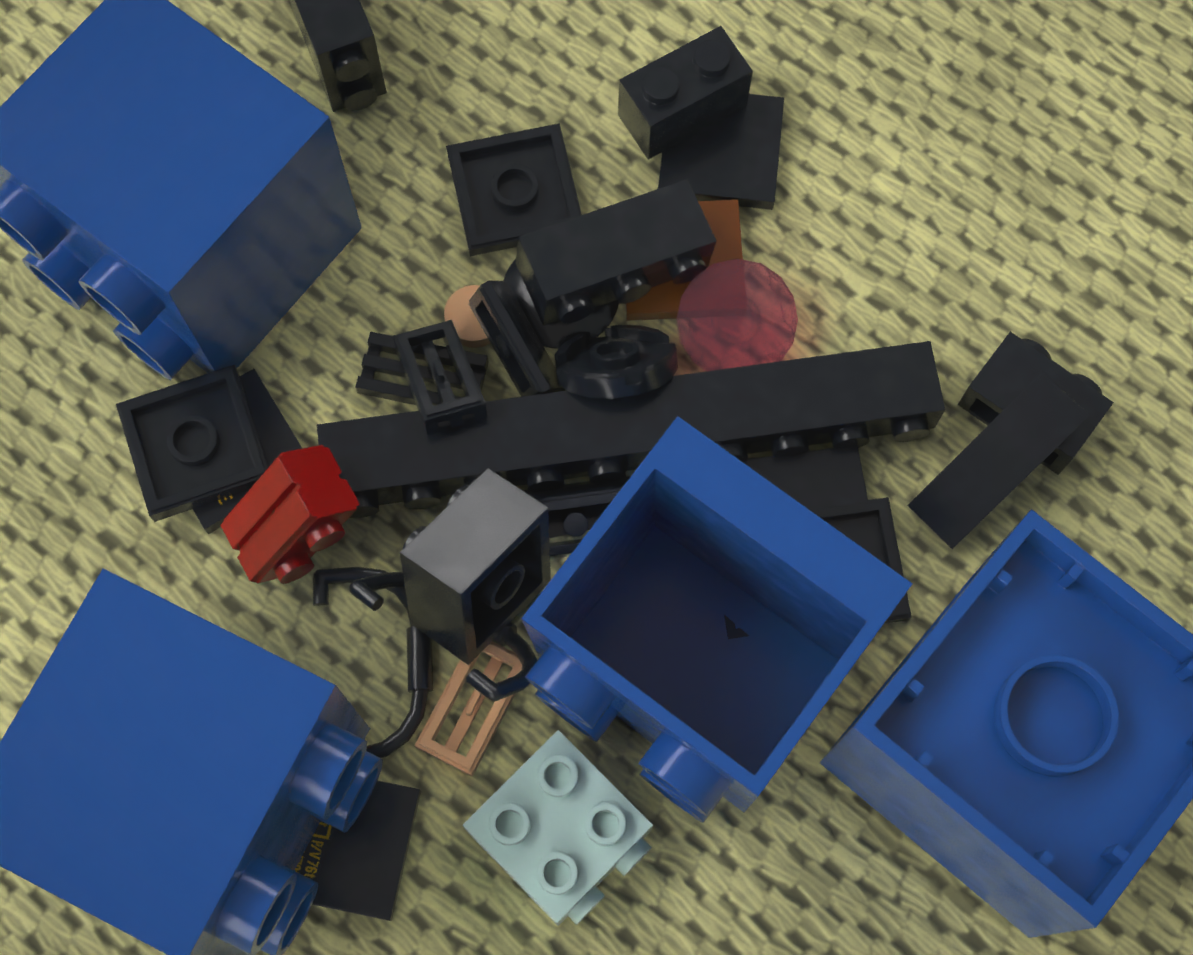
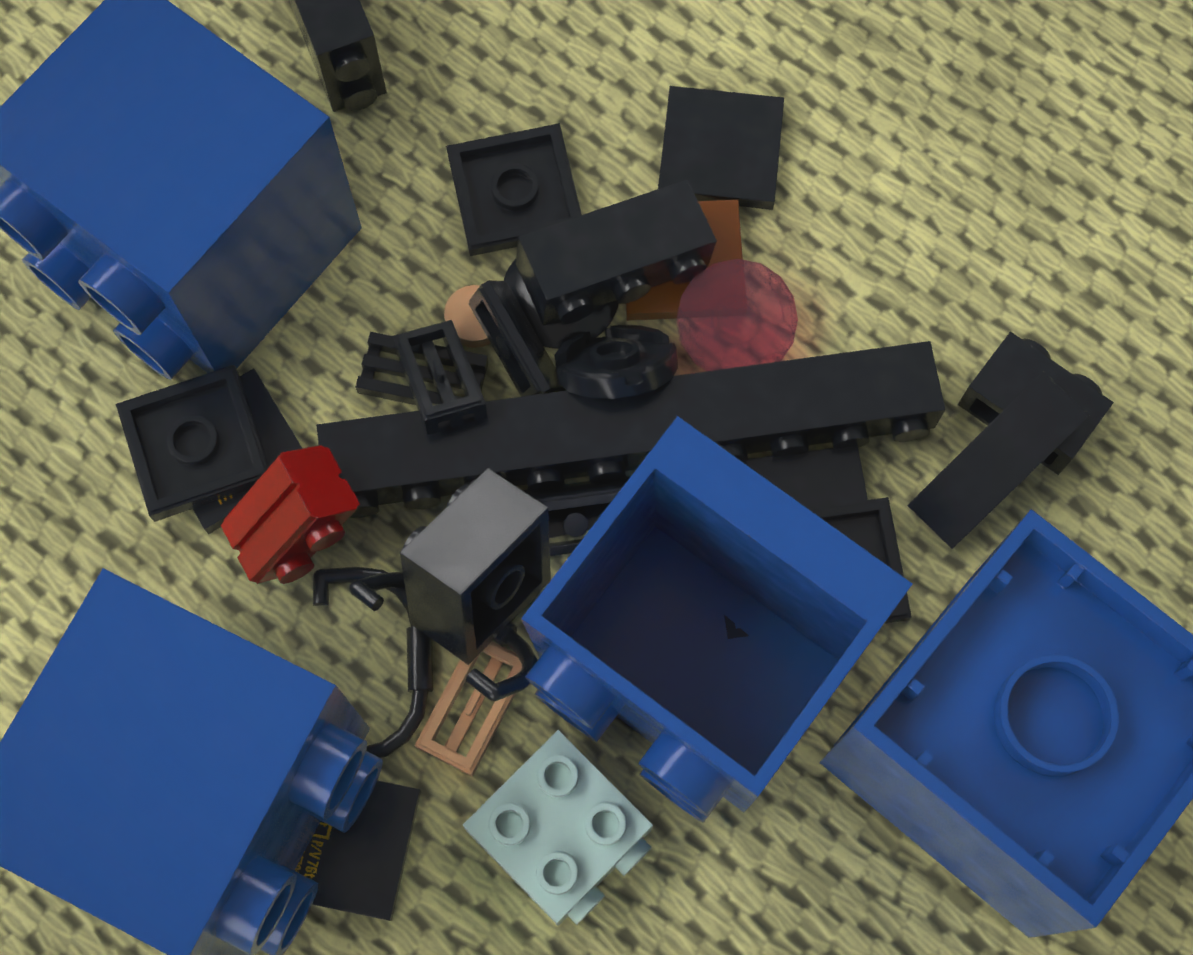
black brick [618,26,753,160] -> none

